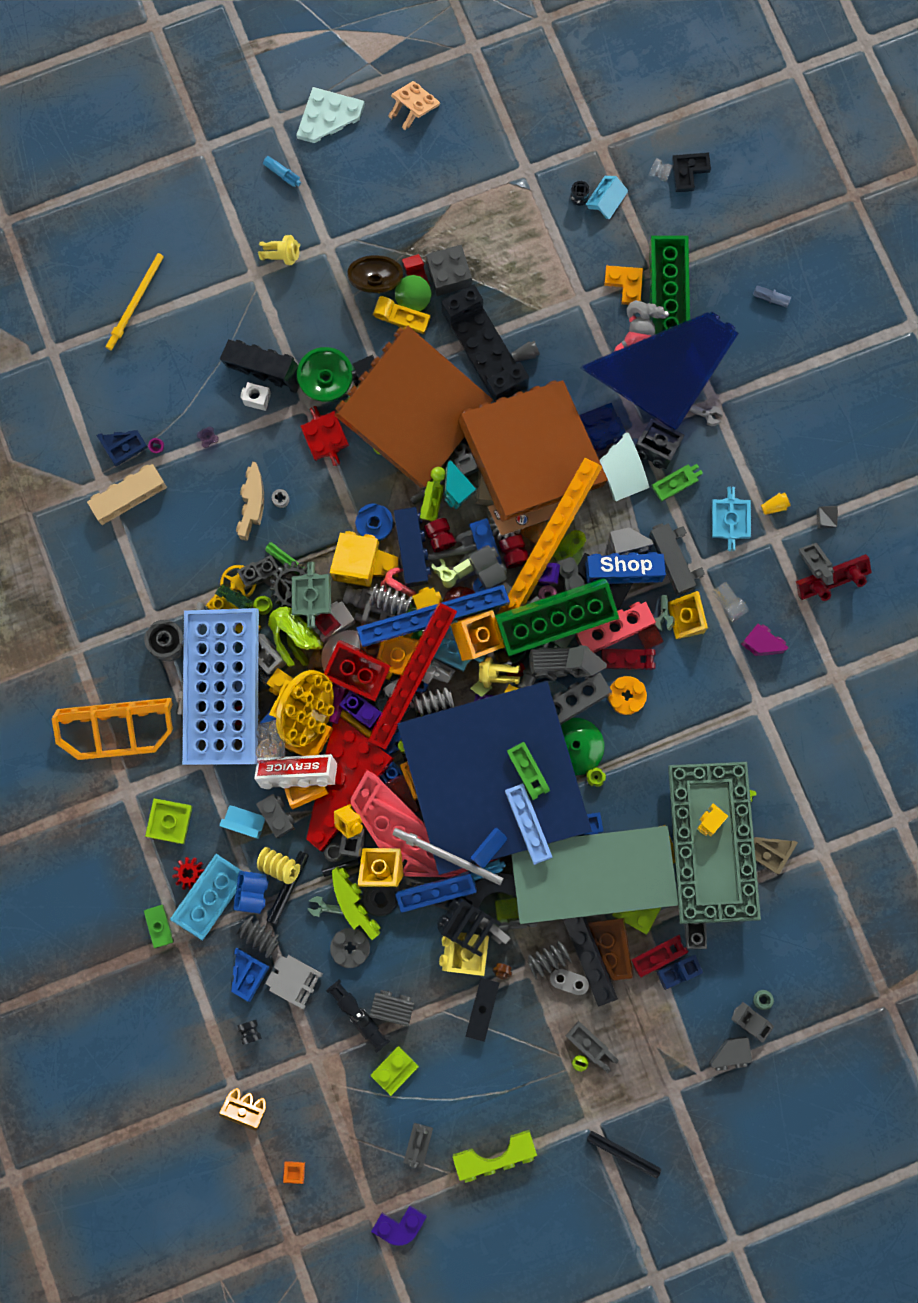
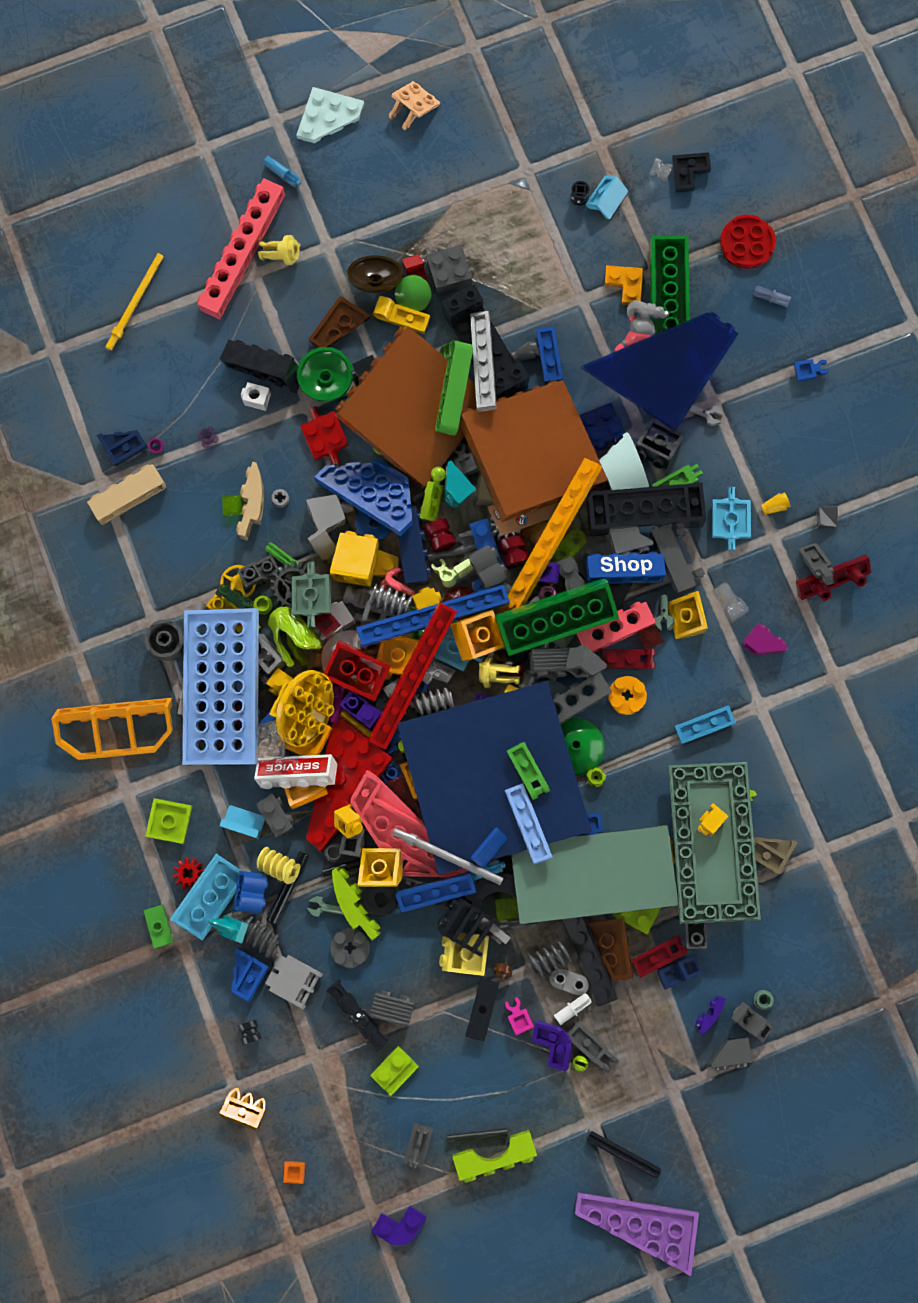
yellowish green sticker [470,681,492,697] -> none
none -> coral brick [197,178,285,320]
none -> teal tile [208,915,248,943]
none -> clear neon green plate [222,495,243,516]
none -> light grey torso [306,495,354,533]
none -> reddish brown wing [308,296,371,348]
none -> light grey slope [308,528,336,565]
none -> blue plate [314,460,413,536]
none -> bright green beam [435,340,473,436]
none -> pearl dark grey bar [447,1128,508,1143]
none -> light grey plate [470,311,497,412]
none -> dark pink plate [505,997,534,1036]
none -> dark purple plate [532,1020,572,1071]
none -> blue plate [536,326,563,384]
none -> white axle [554,993,592,1025]
none -> medium lavender wing [575,1192,699,1276]
none -> black plate [586,482,707,537]
none -> dark azure plate [674,705,736,745]
none -> dark purple slope [695,996,726,1034]
none -> red tile [720,214,776,269]
none -> blue plate [793,359,829,382]

